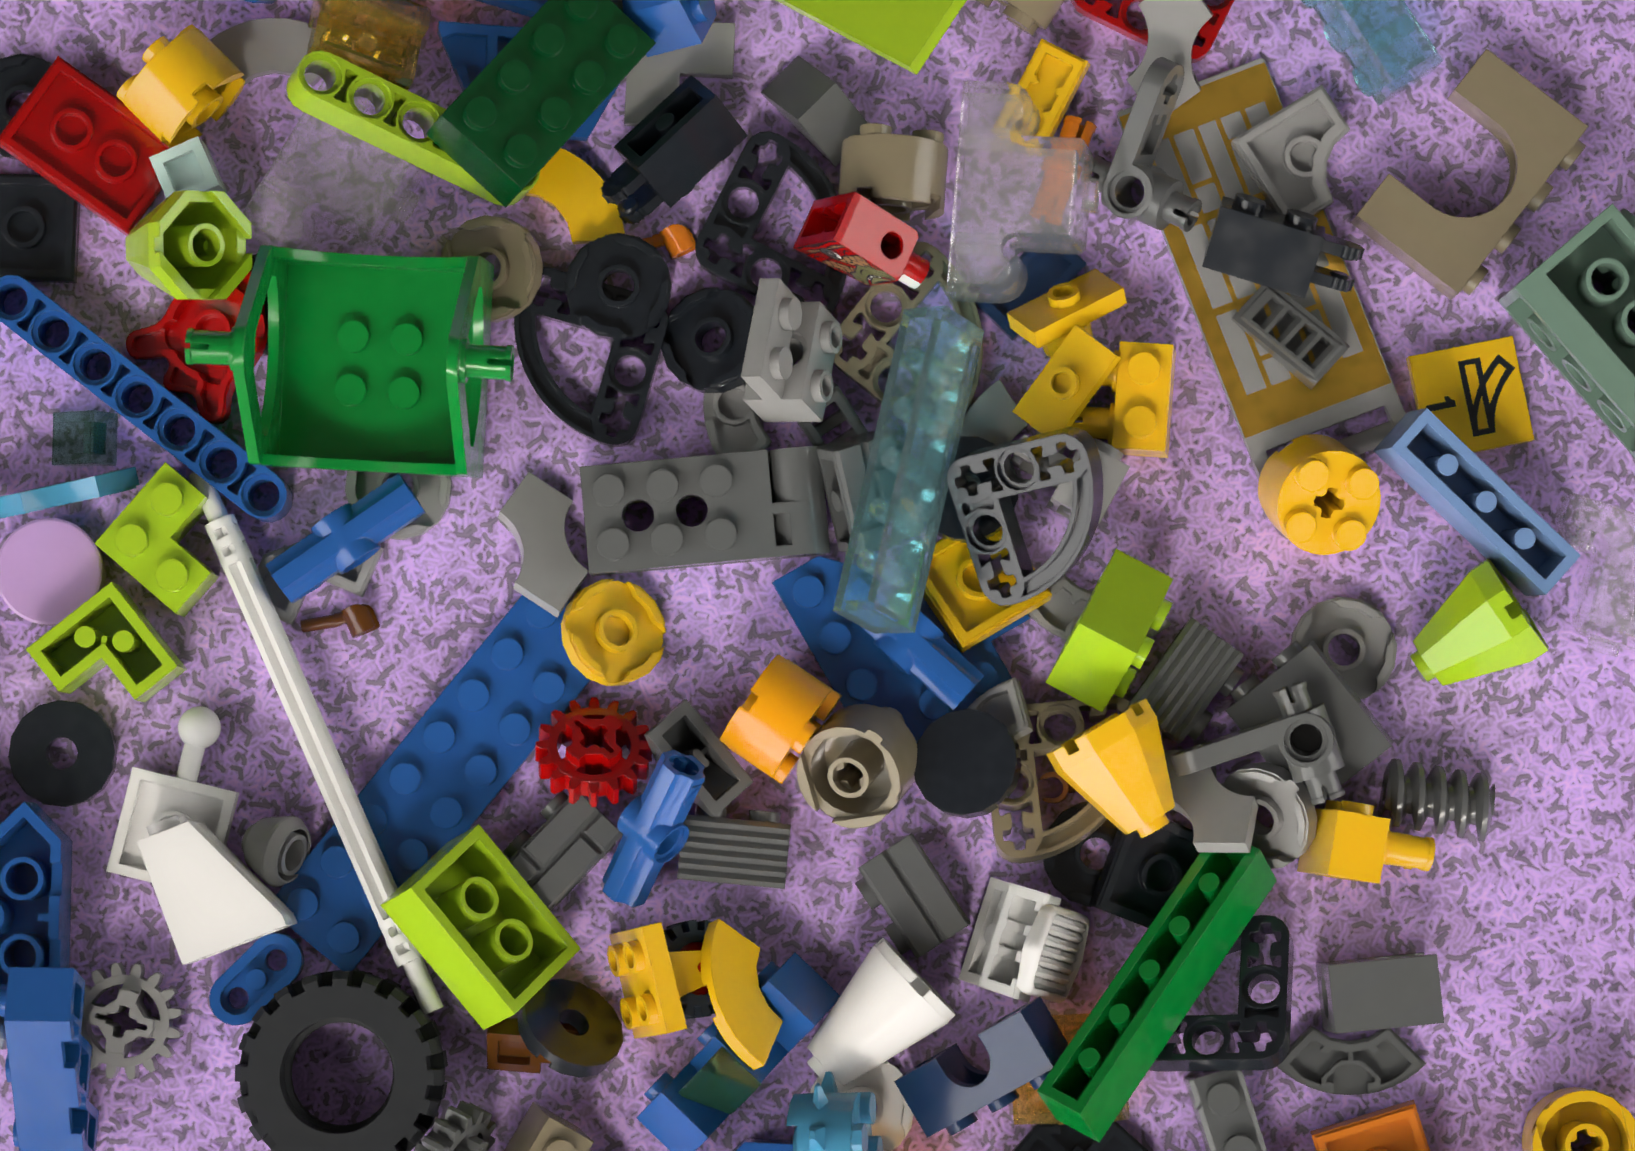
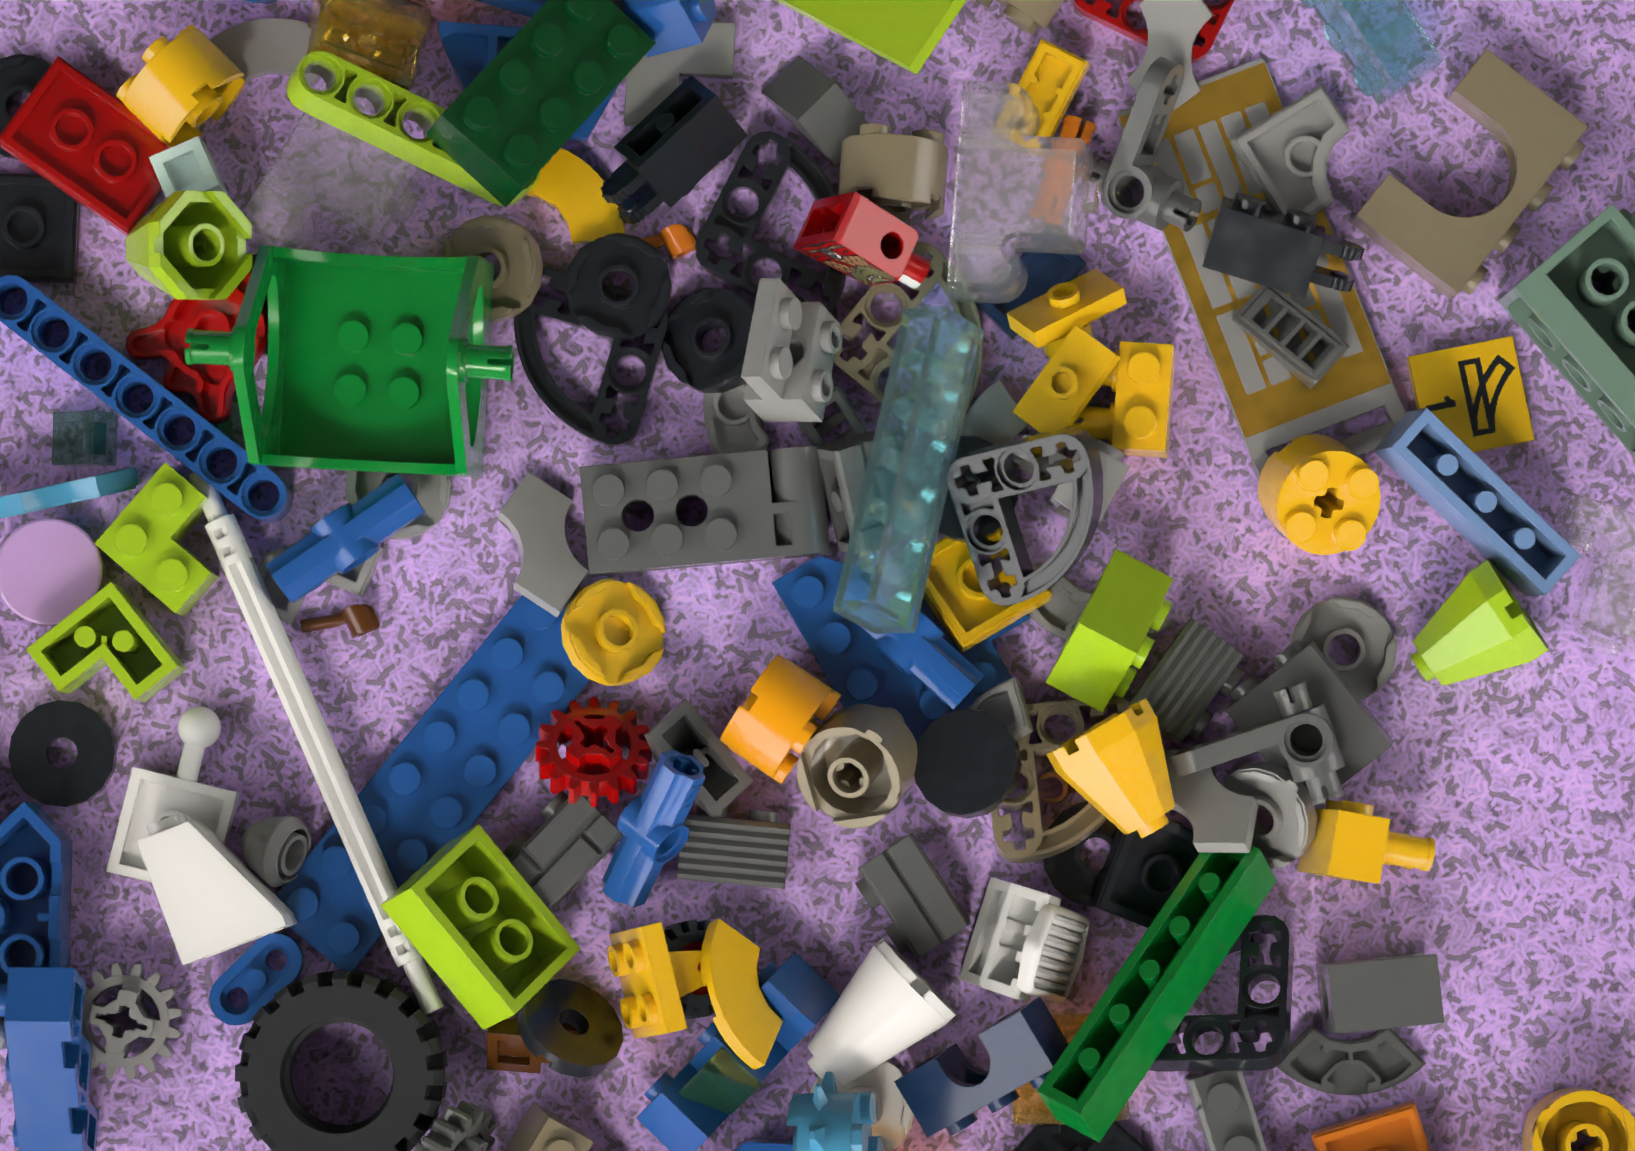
dark grey piece [1378,759,1495,842] -> none

